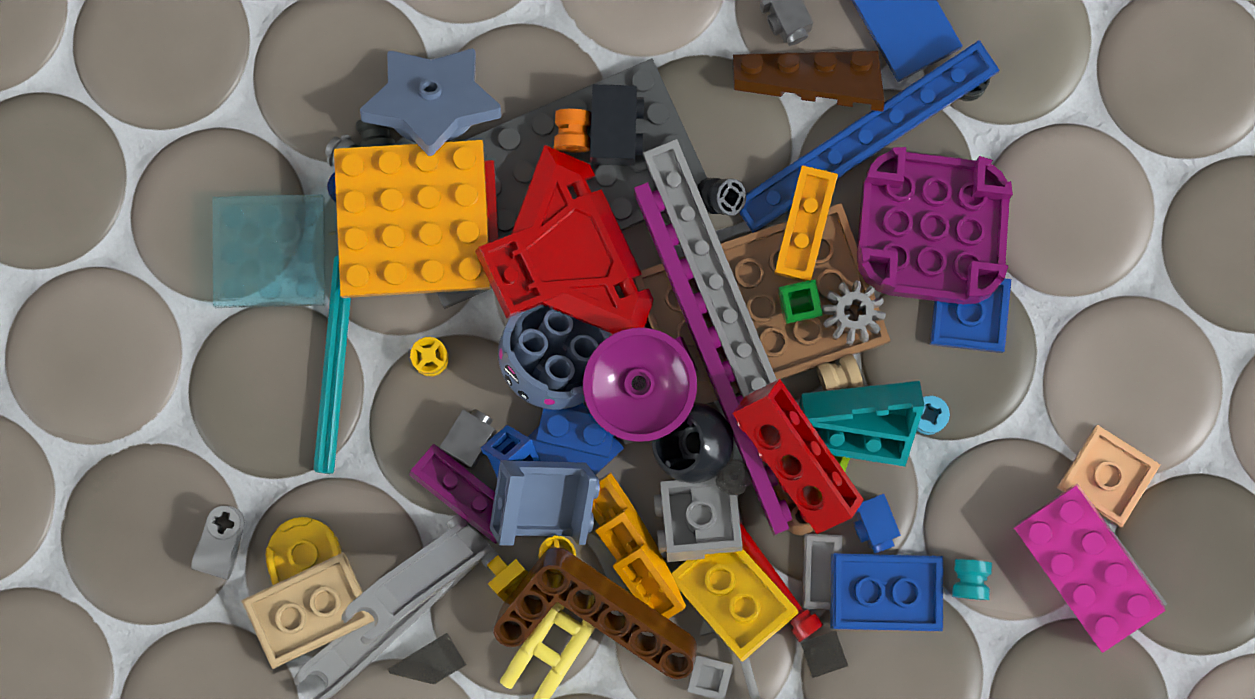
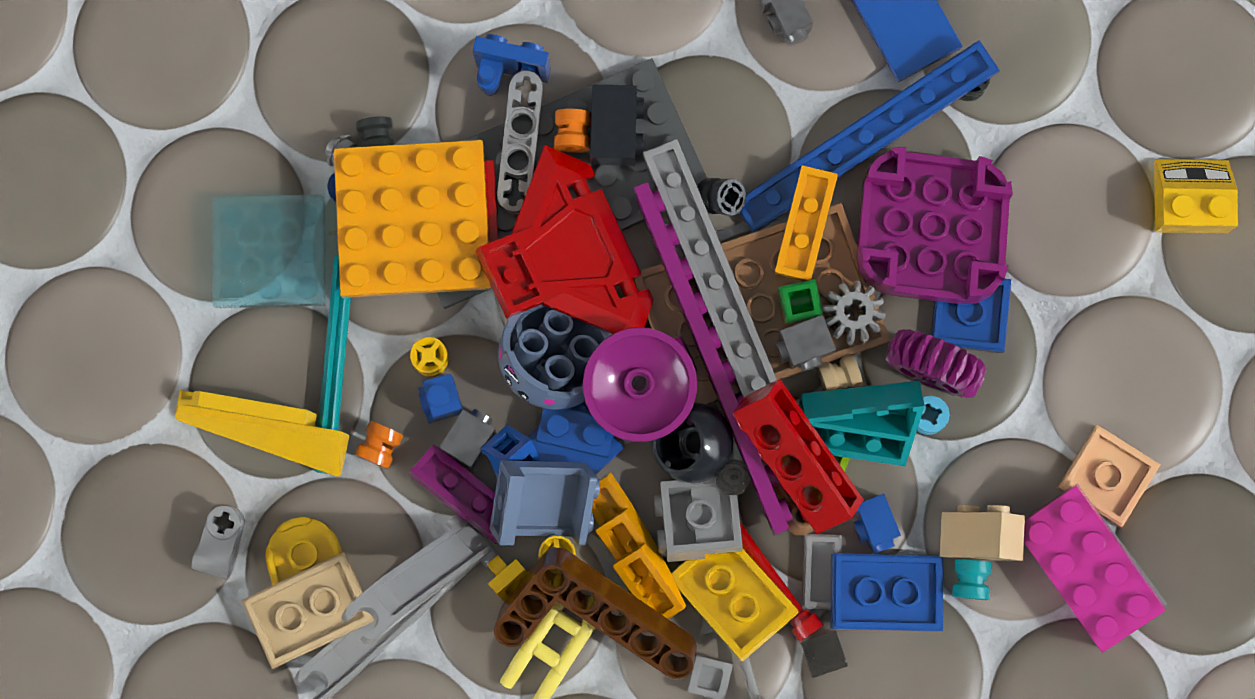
sand blue plate [360,48,501,156] -> none
clear smoke tile [388,633,467,685] -> none
reddish brown wing [733,51,884,112] -> none
none -> yellow wedge [175,390,349,477]
none -> orange wheel [355,421,404,469]
none -> blue brick [418,373,463,424]
none -> blue plate [473,34,551,96]
none -> light grey beam [497,71,543,215]
none -> flat silver brick [775,315,836,372]
none -> magenta gear [885,329,987,398]
none -> tan brick [939,505,1025,561]
none -> yellow slope [1154,159,1238,234]

